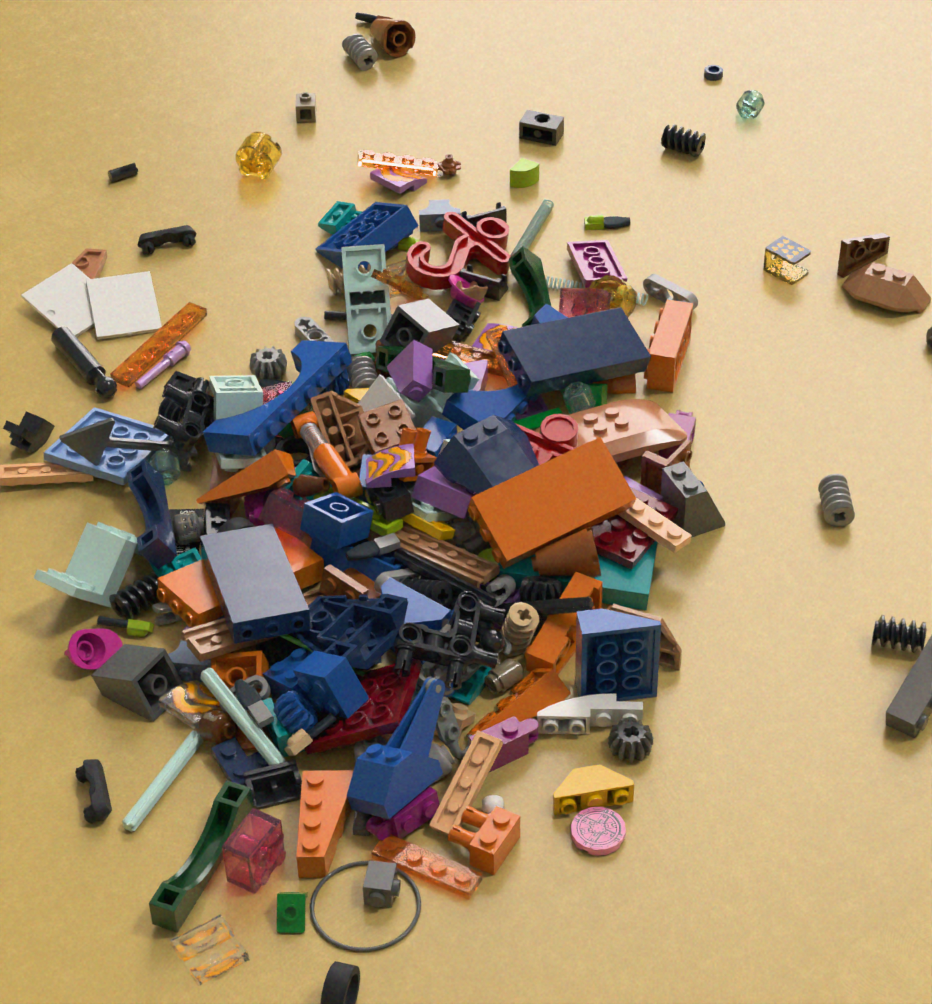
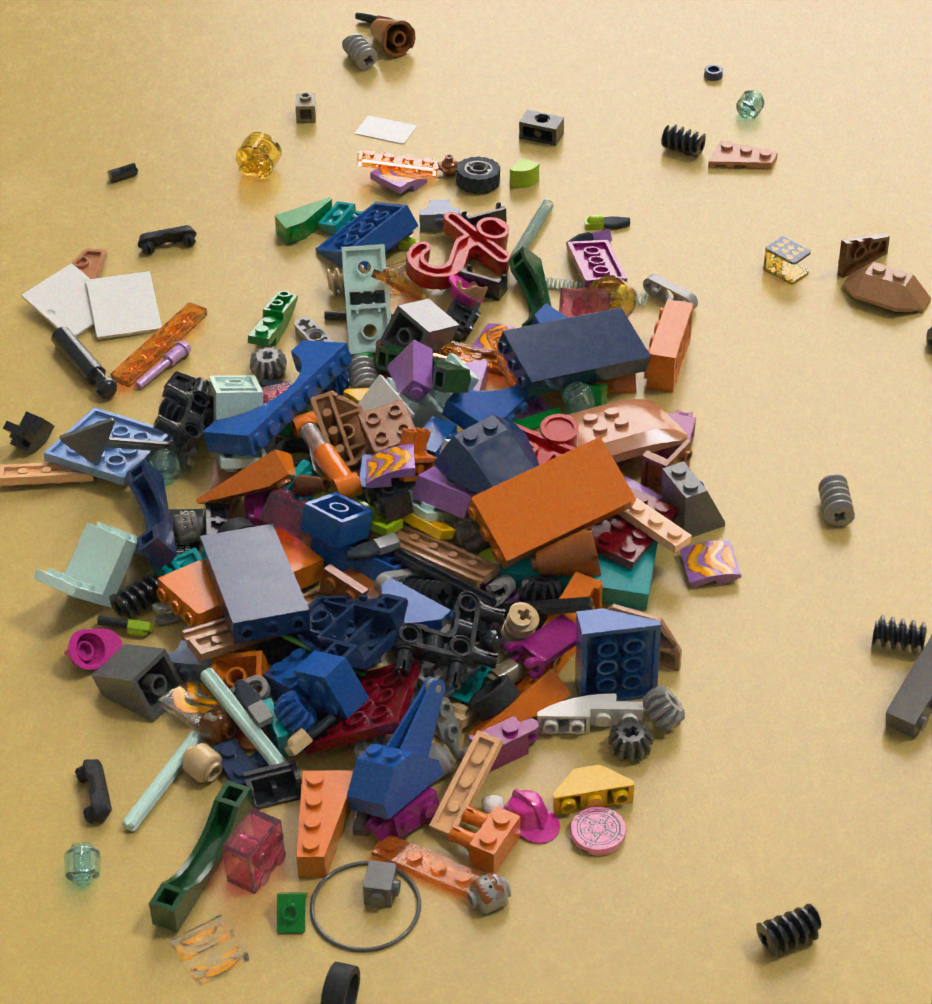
none -> clear light blue head [64,842,101,886]
none -> tan head [182,743,223,783]
none -> green slope [248,291,298,347]
none -> green slope [275,197,332,245]
none -> white sticker [355,116,417,144]
none -> black wheel [456,156,501,194]
none -> light grey head [467,872,511,914]
none -> black tyre [468,675,520,721]
none -> magenta flag [504,614,576,679]
none -> dark pink piece [504,789,560,844]
none -> piece [566,229,612,246]
none -> light grey gear [642,686,685,731]
none -> slope [680,540,742,589]
none -> wing [708,140,778,169]
none -> black piece [756,903,822,957]

